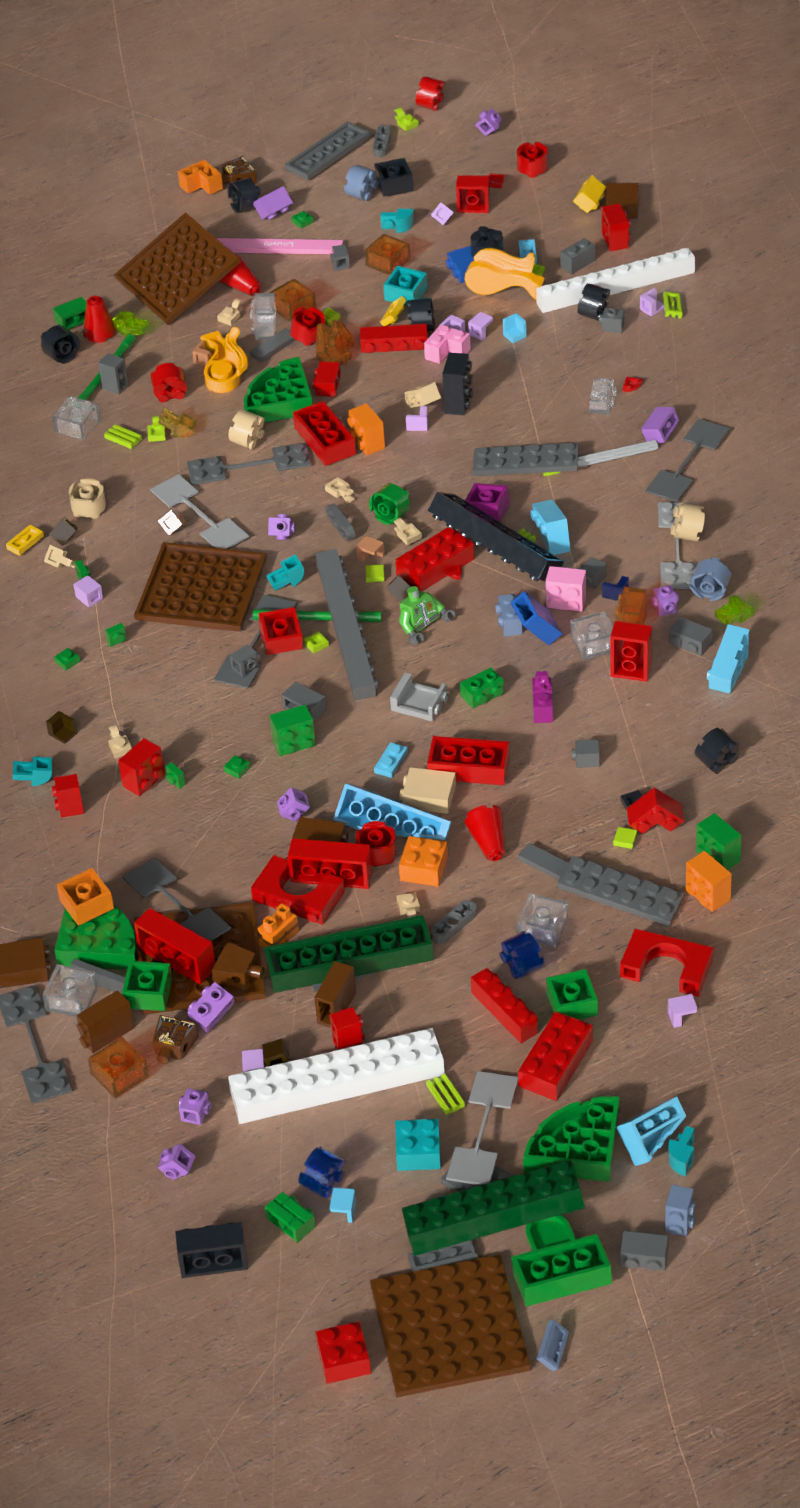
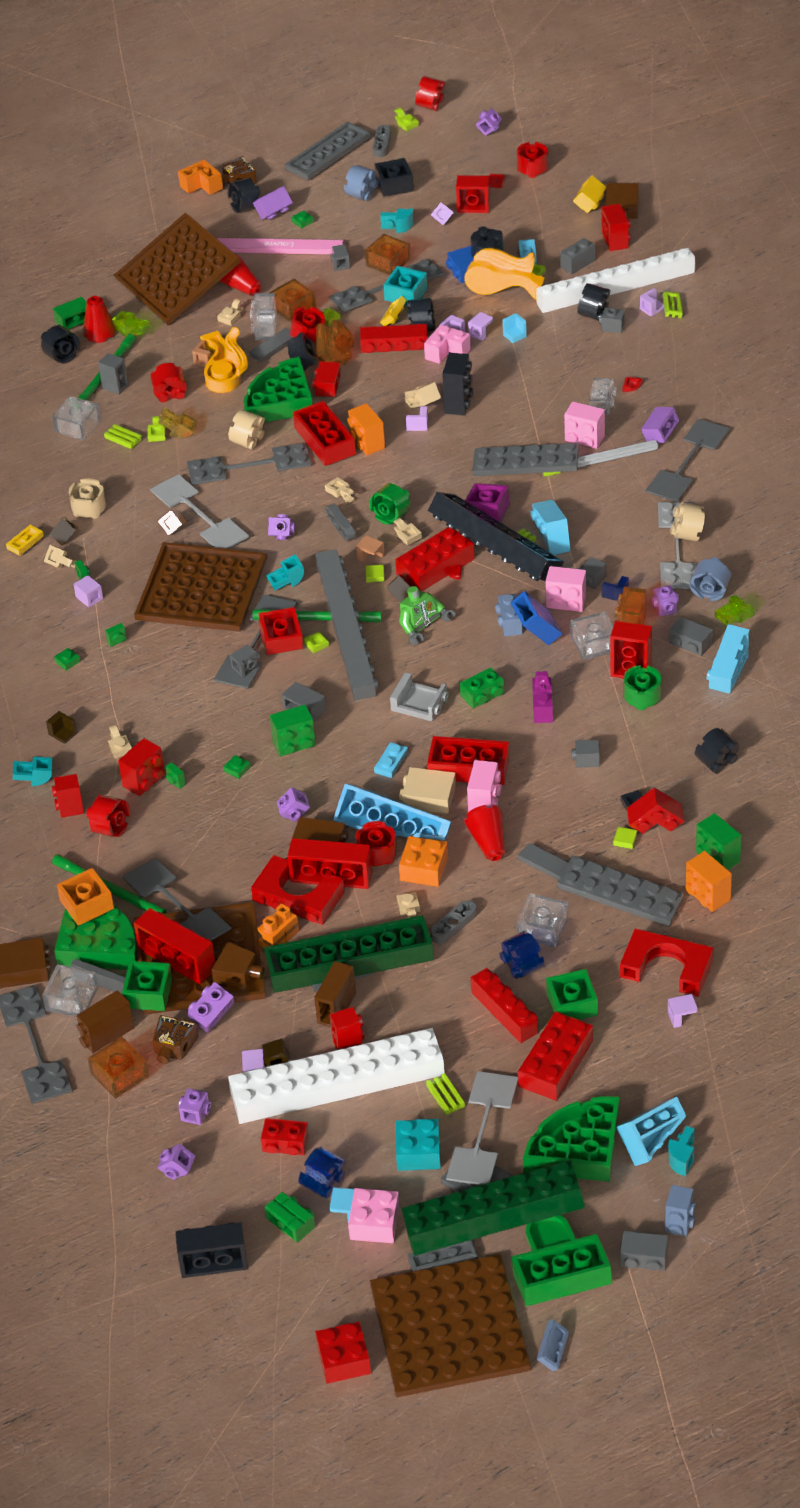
none -> green piece [52,854,167,914]
none -> red brick [86,794,130,837]
none -> red brick [261,1118,309,1156]
none -> black brick [287,332,317,371]
none -> dark grey hinge [328,259,444,312]
none -> bright pink brick [348,1188,399,1243]
none -> bright pink brick [467,760,502,812]
none -> bright pink brick [565,402,605,449]
none -> green brick [623,665,661,710]

